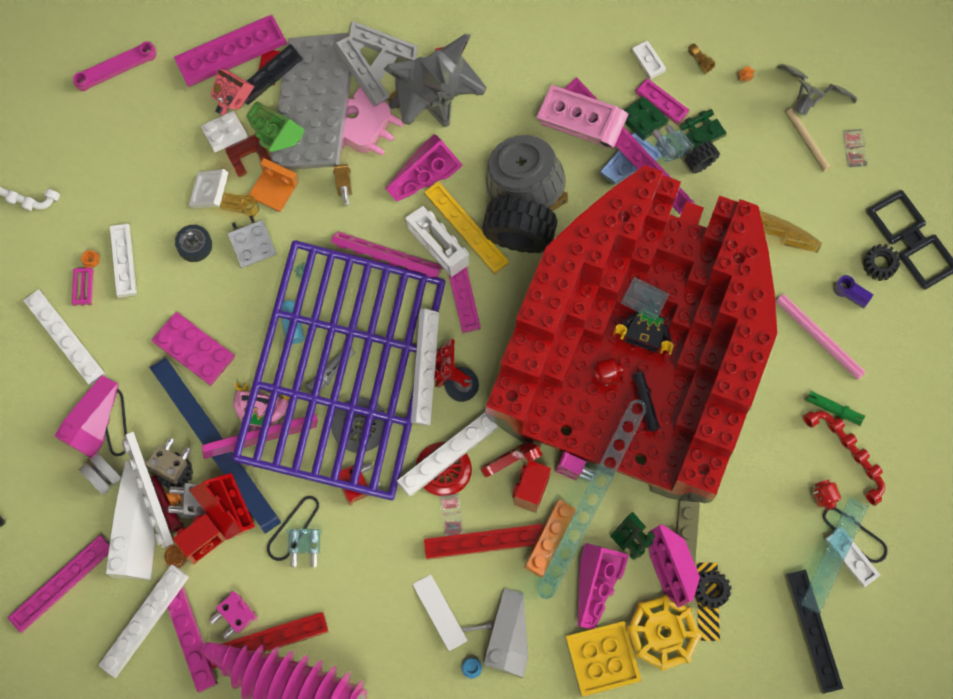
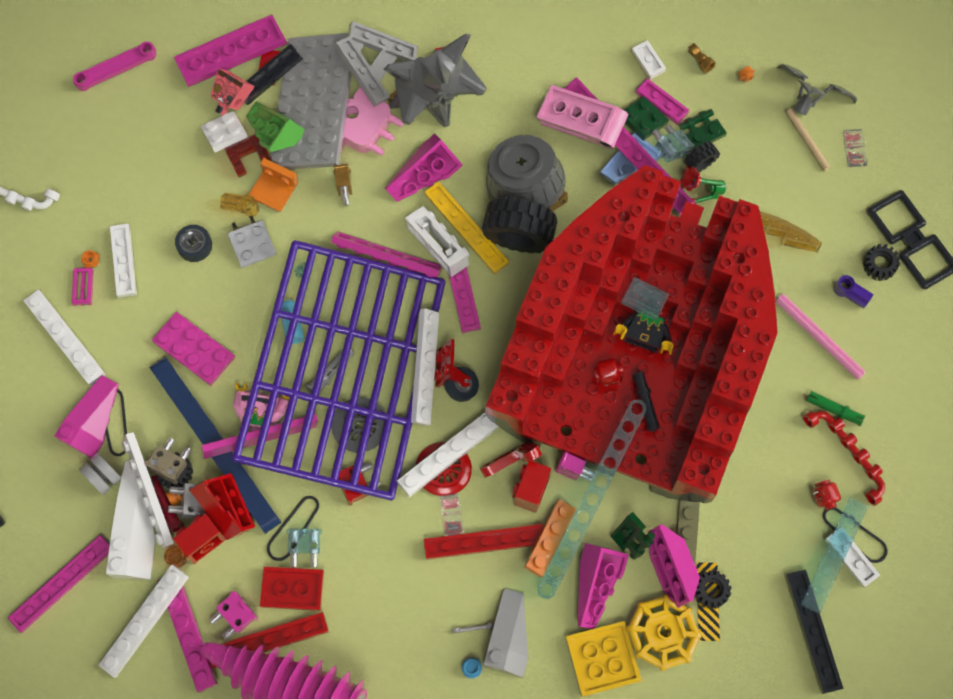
white plate [189,169,228,209] -> none
white sticker [412,574,468,651] -> none
none -> red plate [260,567,324,611]
none -> plant [680,165,726,204]

